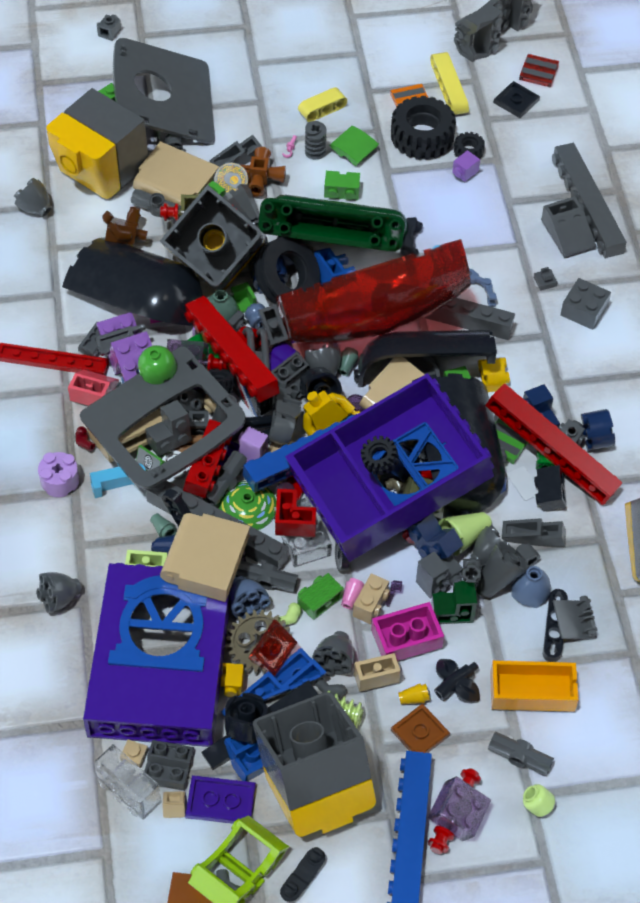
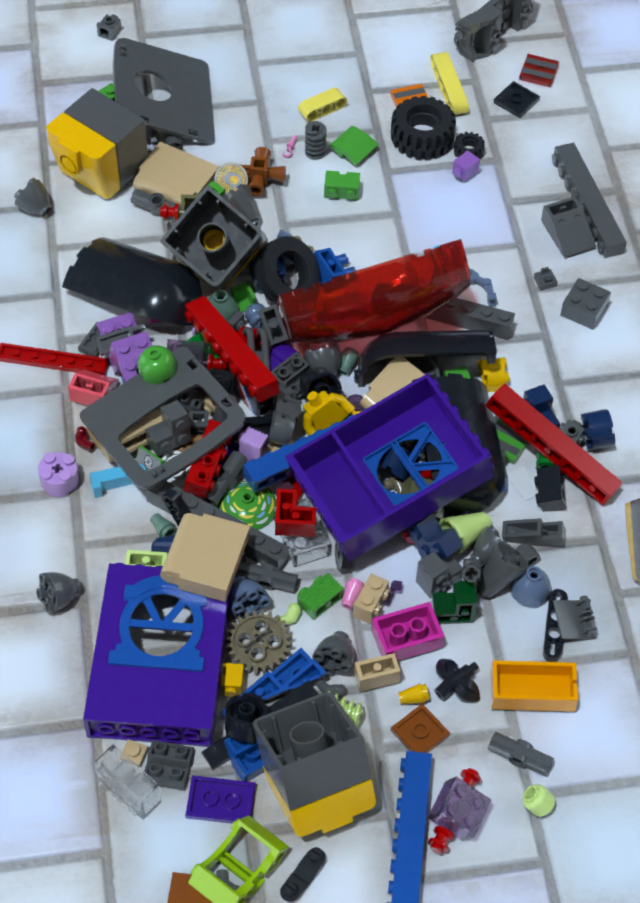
reddish brown torso [102,207,148,245] -> none
tan slope [163,791,185,818] -> none
dark grey slope [209,135,262,167] -> none
clear red slope [248,619,297,676] -> none
dark green piece [258,195,408,252] -> none
black tyre [361,436,399,475] -> none
black piece [400,217,423,259] -> none

